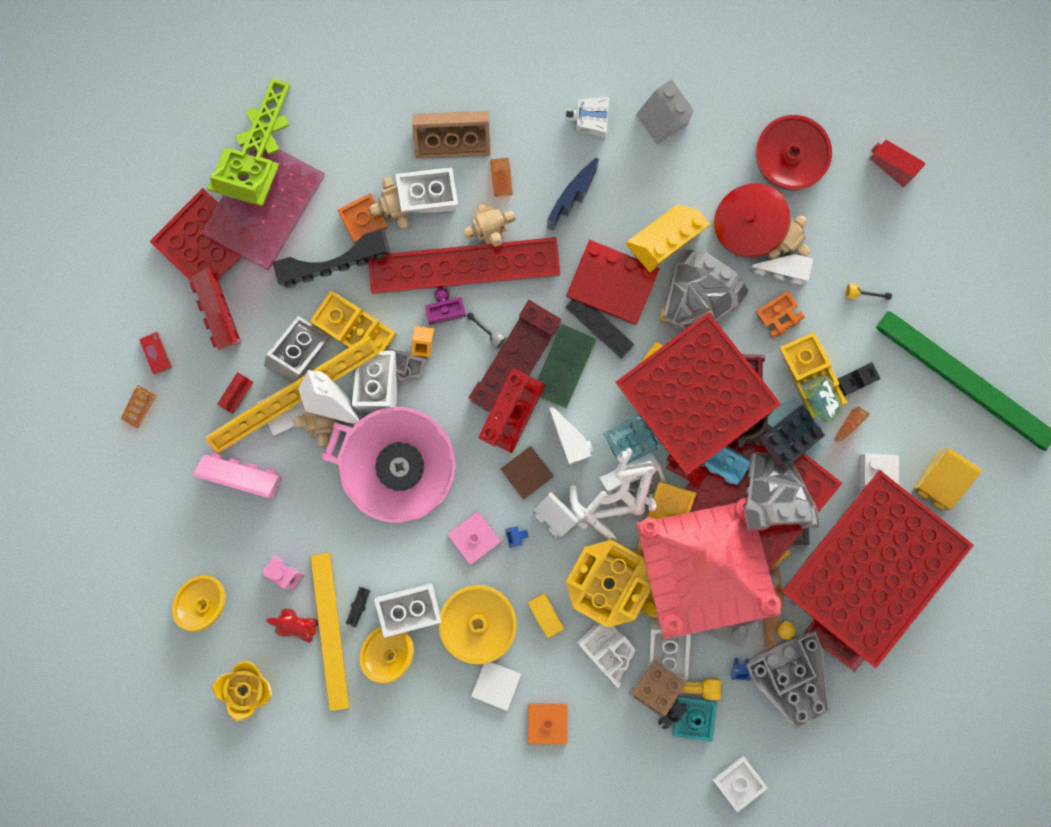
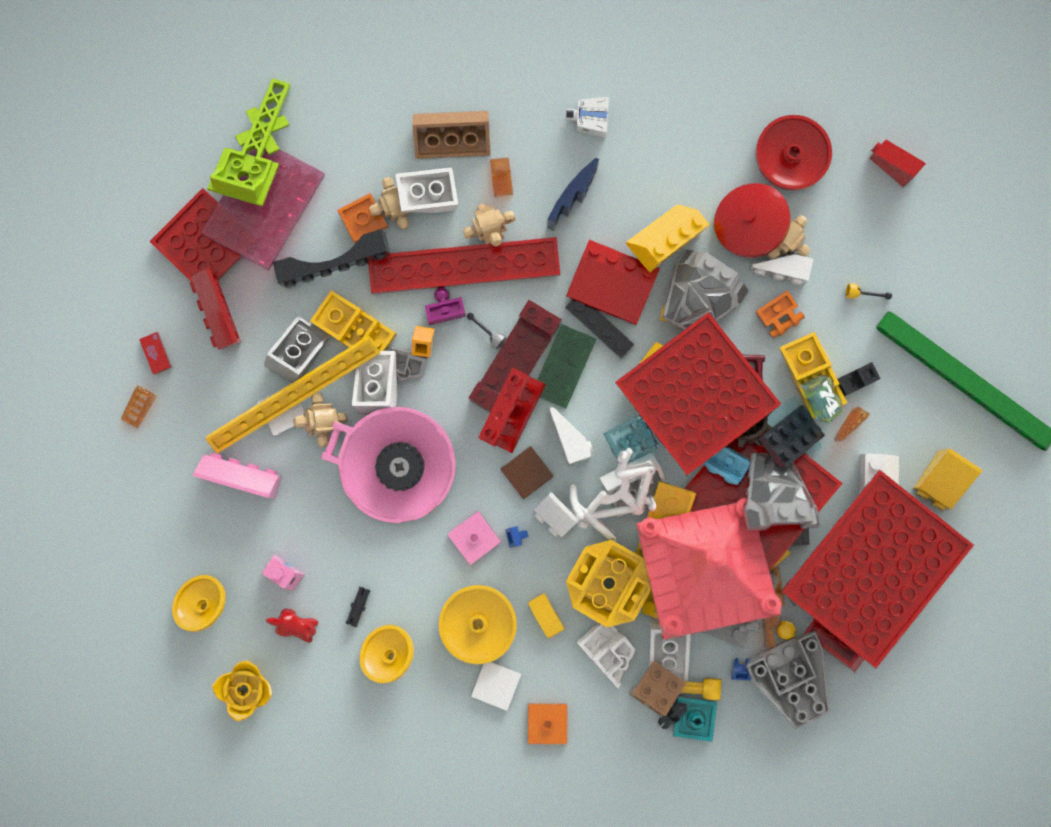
red hinge [217,372,254,414] -> none
white slope [299,370,359,424] -> none
yellow tile [310,553,350,711] -> none
white slope [374,583,441,638] -> none
light grey slope [637,79,694,144] -> none
red hinge [666,454,708,486] -> none
white plate [712,755,768,812] -> none

